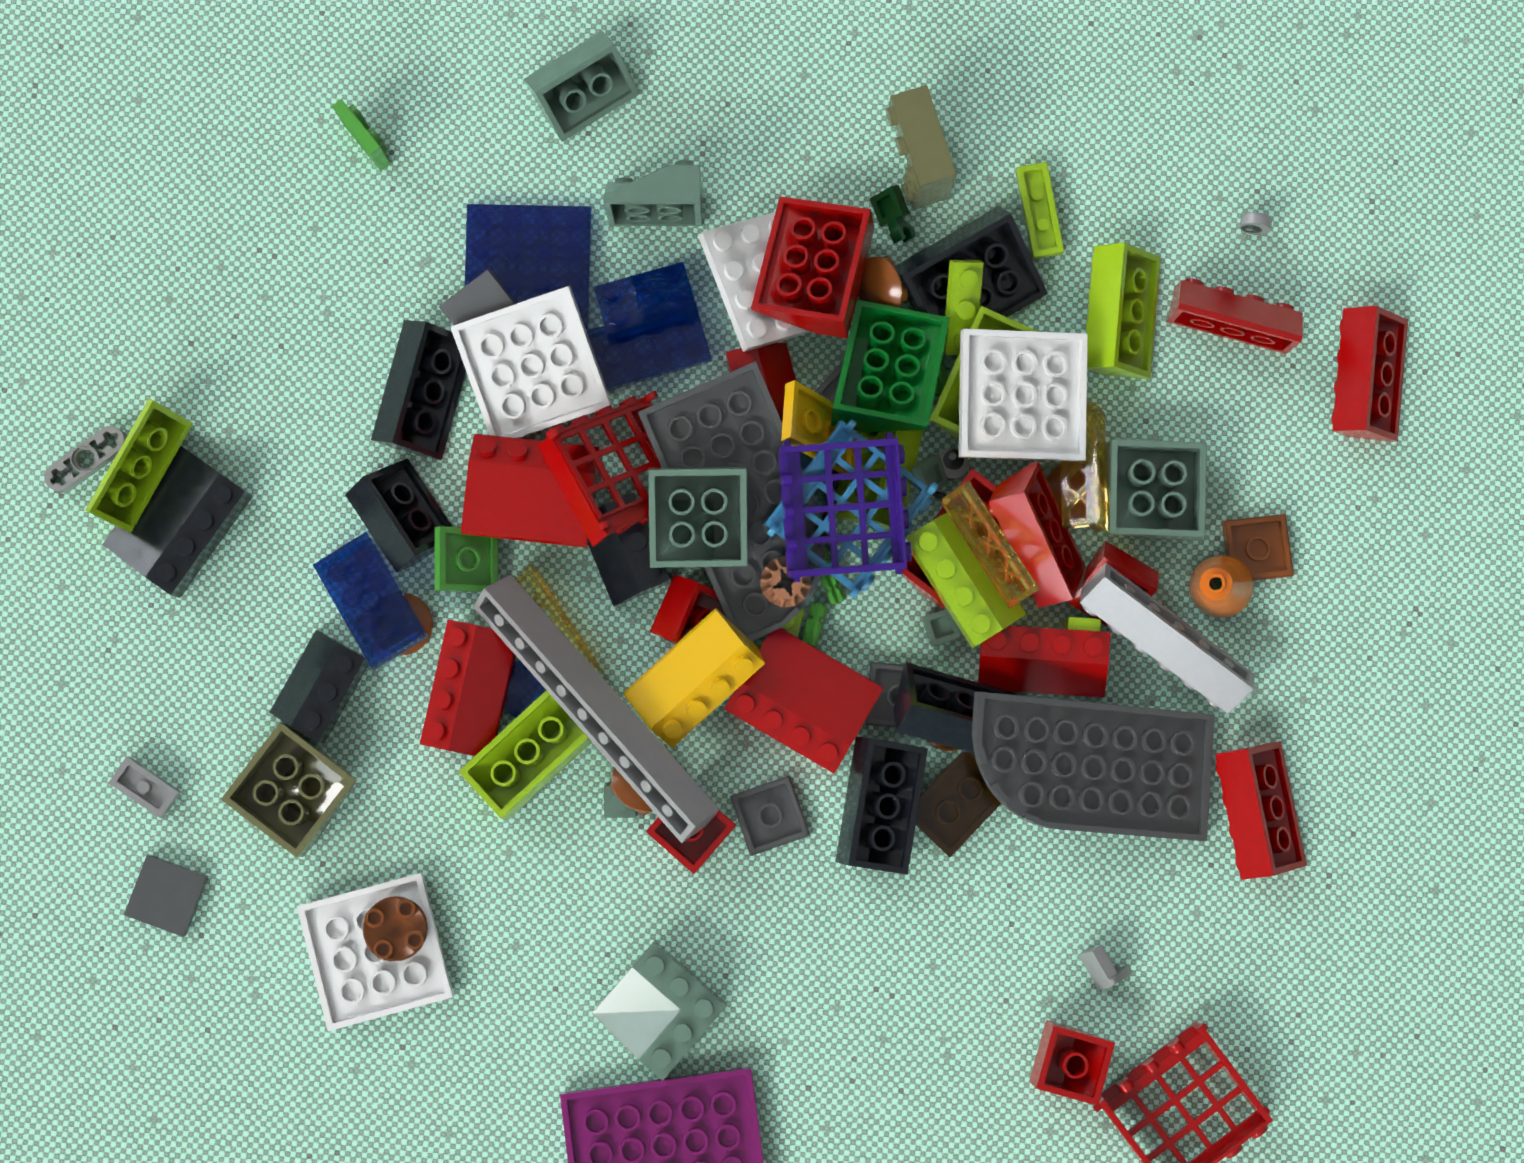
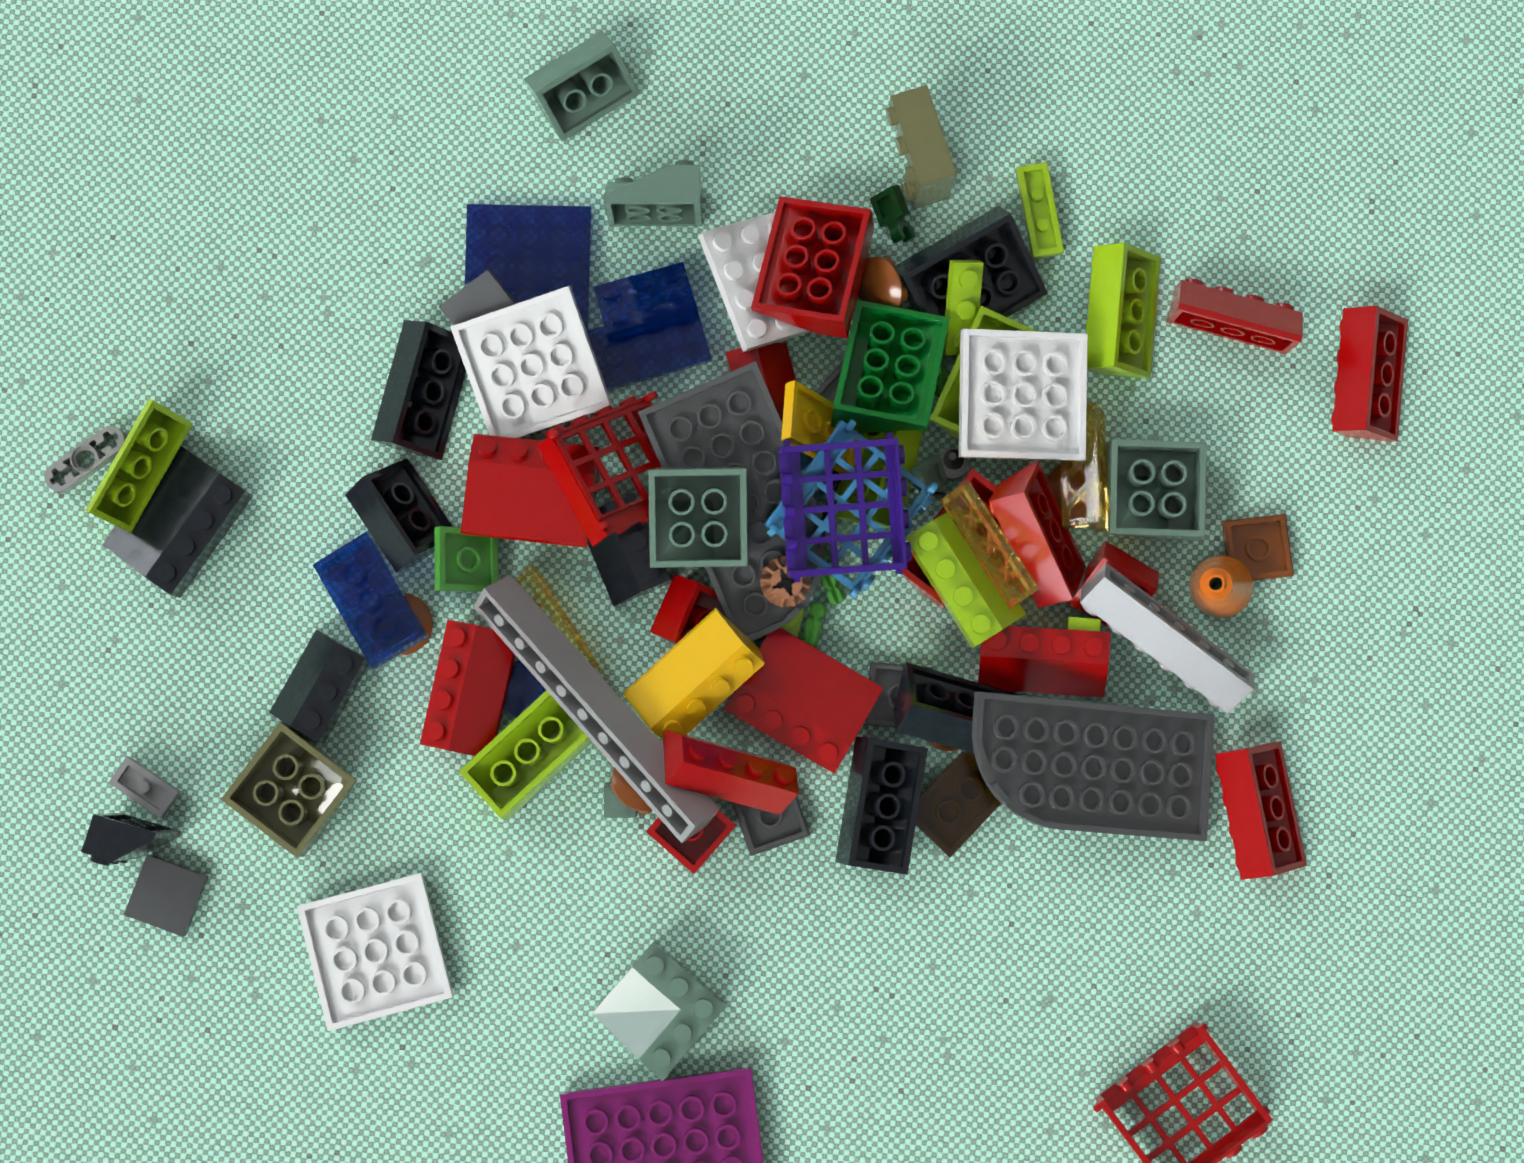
bright green plate [332,99,390,171] -> none
dark orange dish [363,896,428,961] -> none
sand green plate [921,609,962,647] -> none
red slope [1029,1020,1115,1106] -> none
light grey tile [1078,945,1132,990] -> none
light grey tile [1239,212,1272,235] -> none
none -> black slope [81,813,181,866]
none -> red slope [663,729,799,815]

